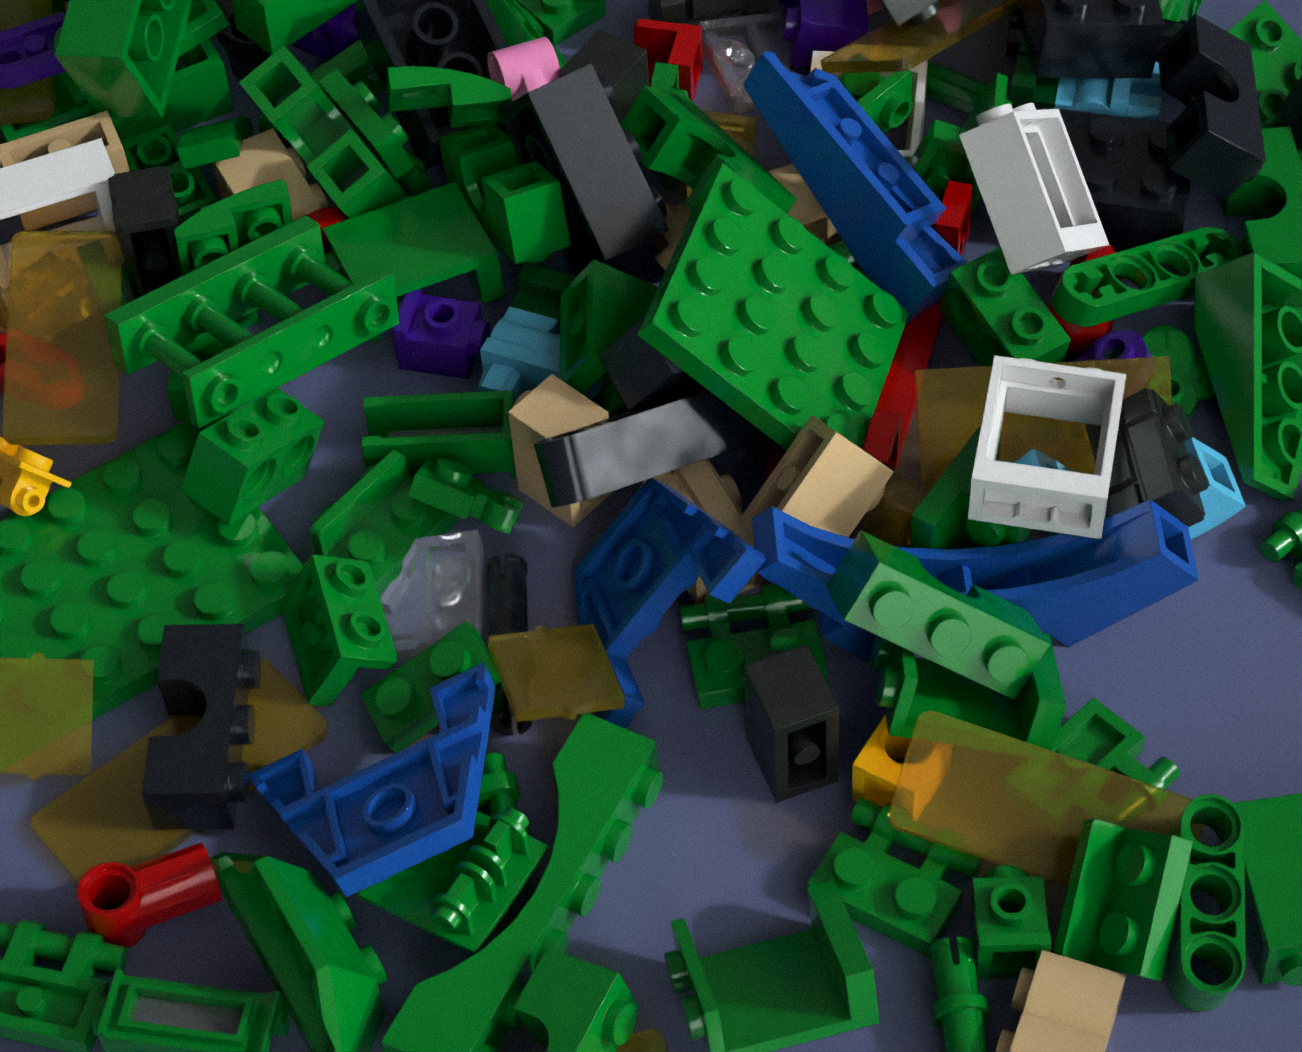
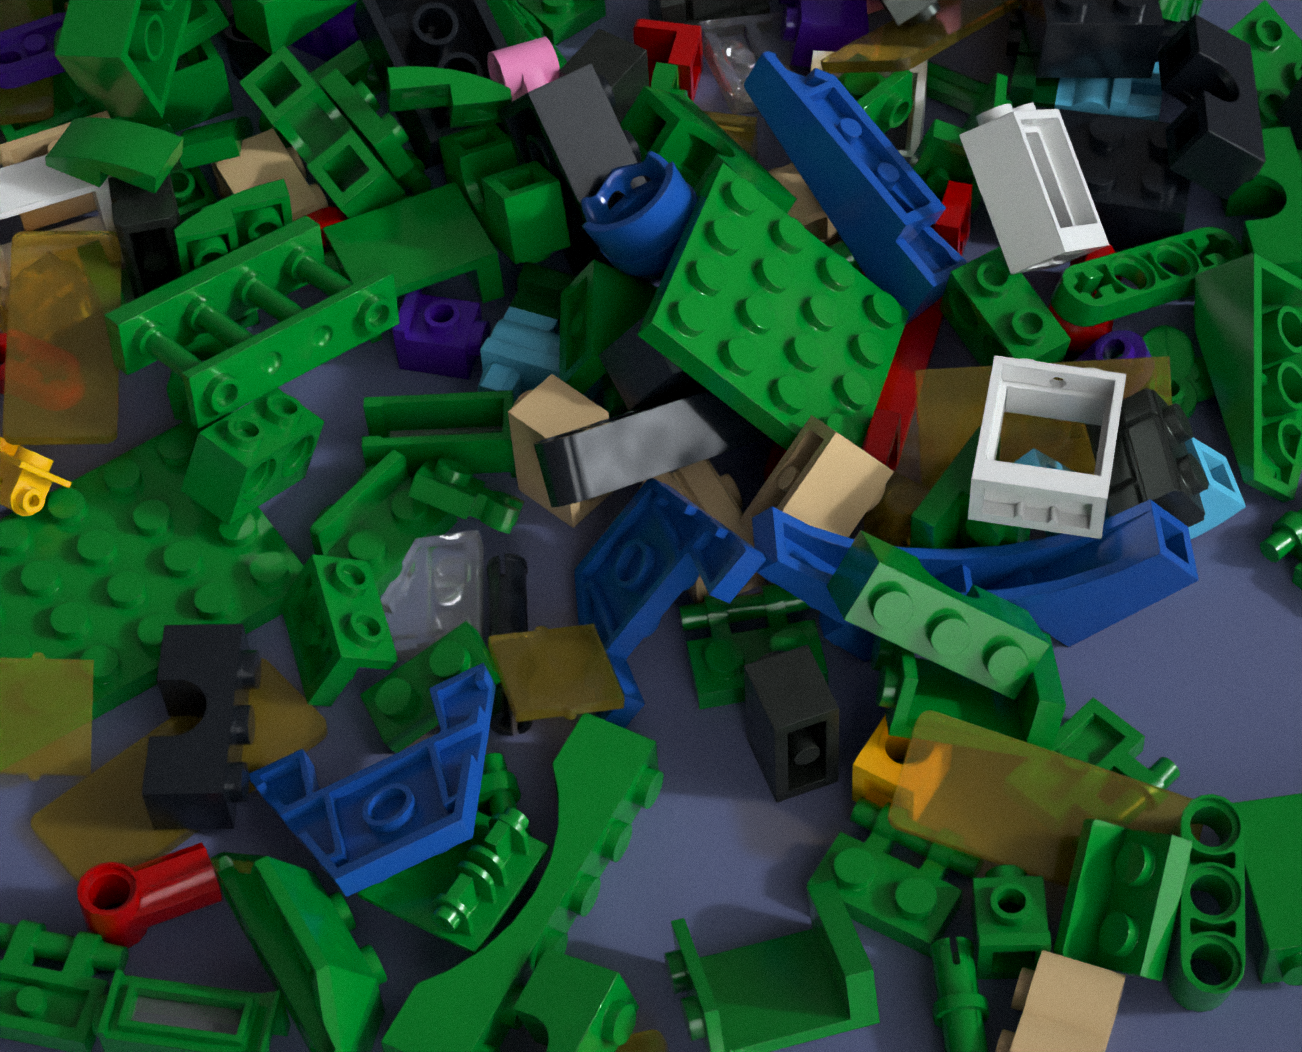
none -> green slope [45,117,183,194]
none -> blue helmet [581,151,698,279]

